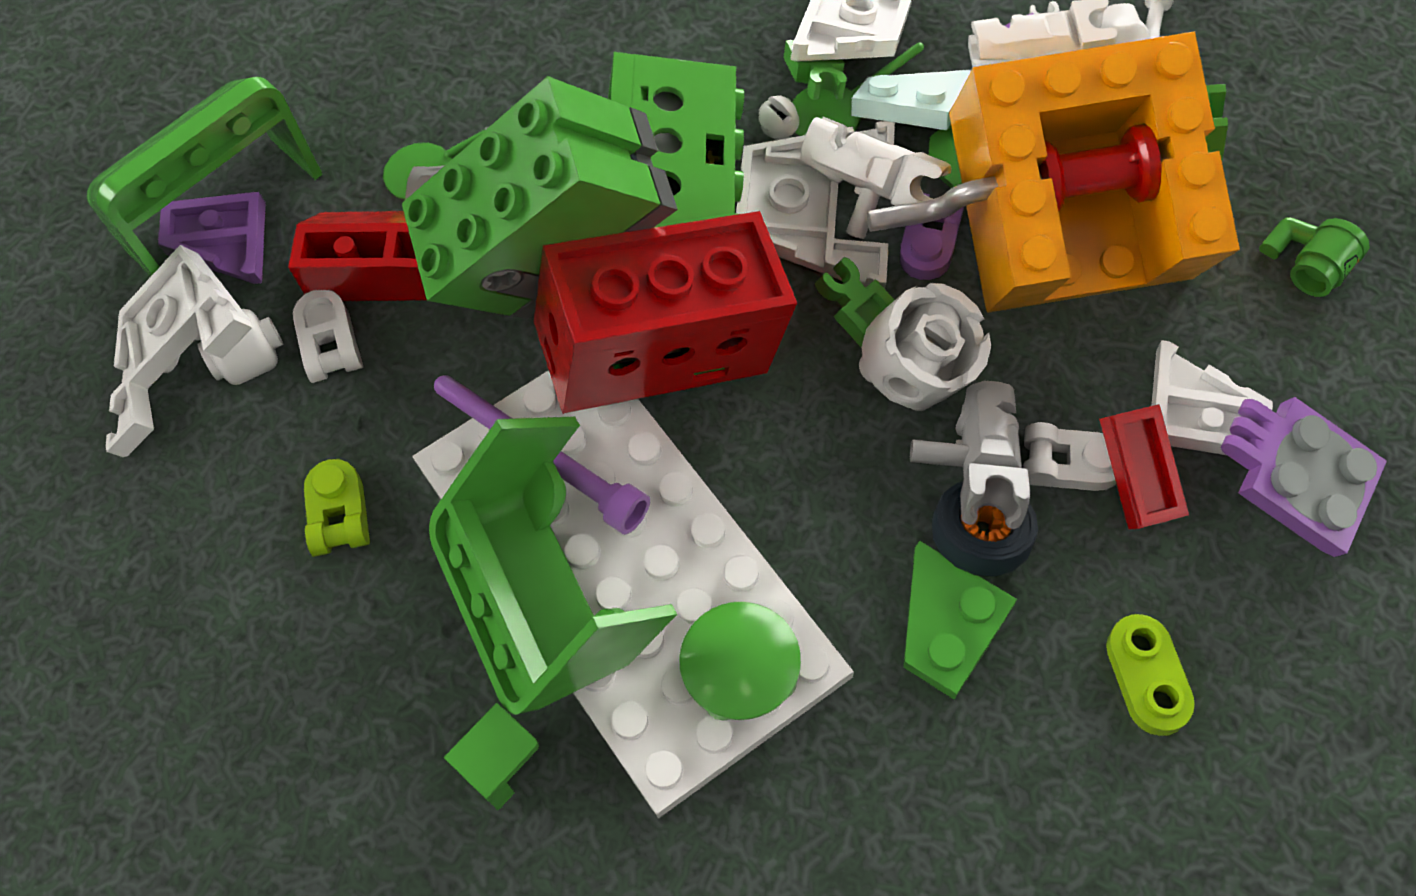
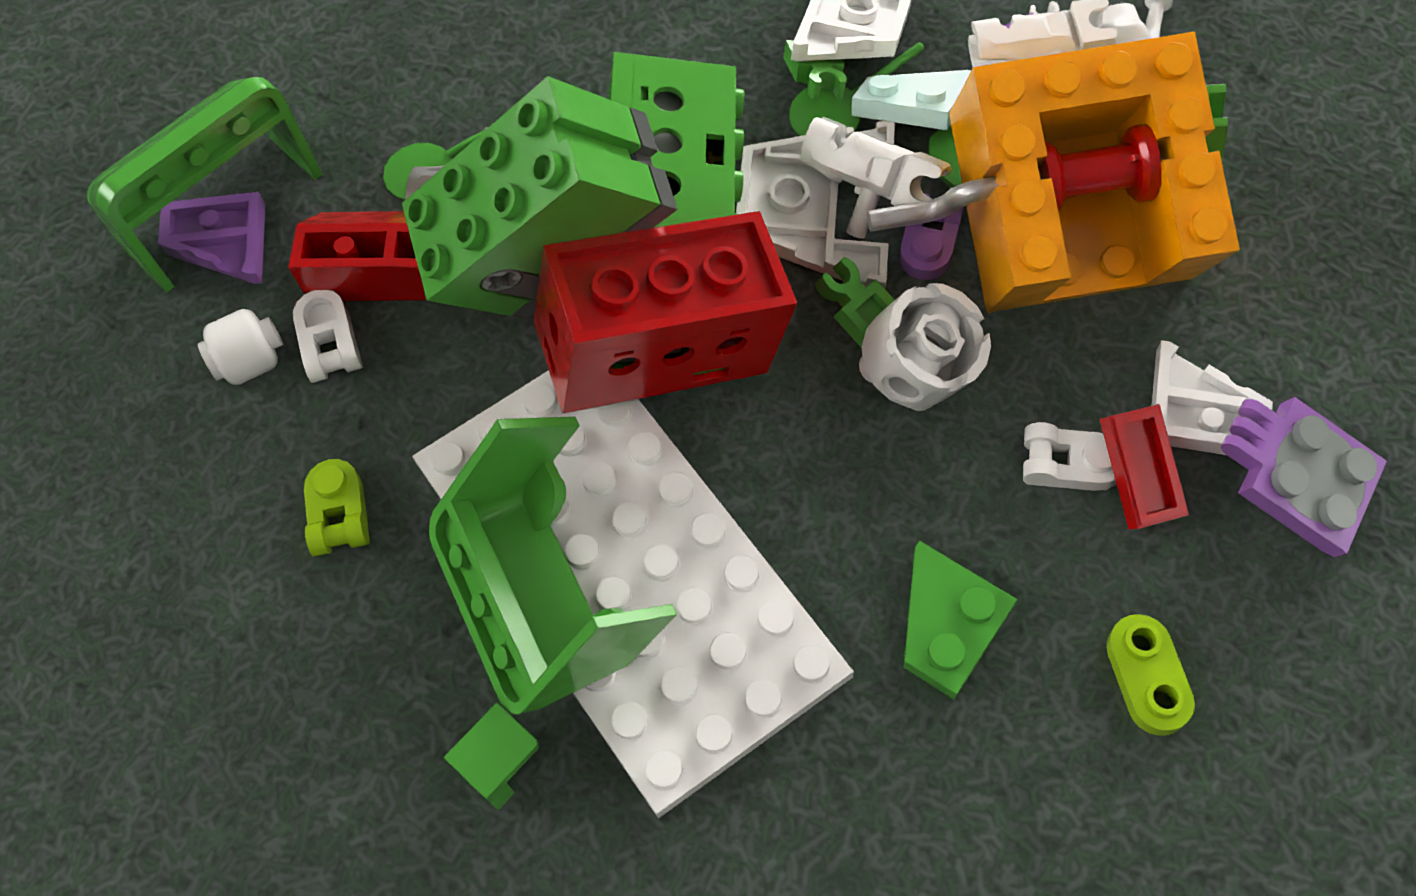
white wing [106,245,253,457] -> none
medium lavender piece [434,375,650,535] -> none
bright green dish [679,602,801,721] -> none
white hinge [759,95,799,139] -> none
light grey piece [910,381,1030,529] -> none
black bush [932,481,1038,577] -> none
bright green piece [1259,217,1370,297] -> none

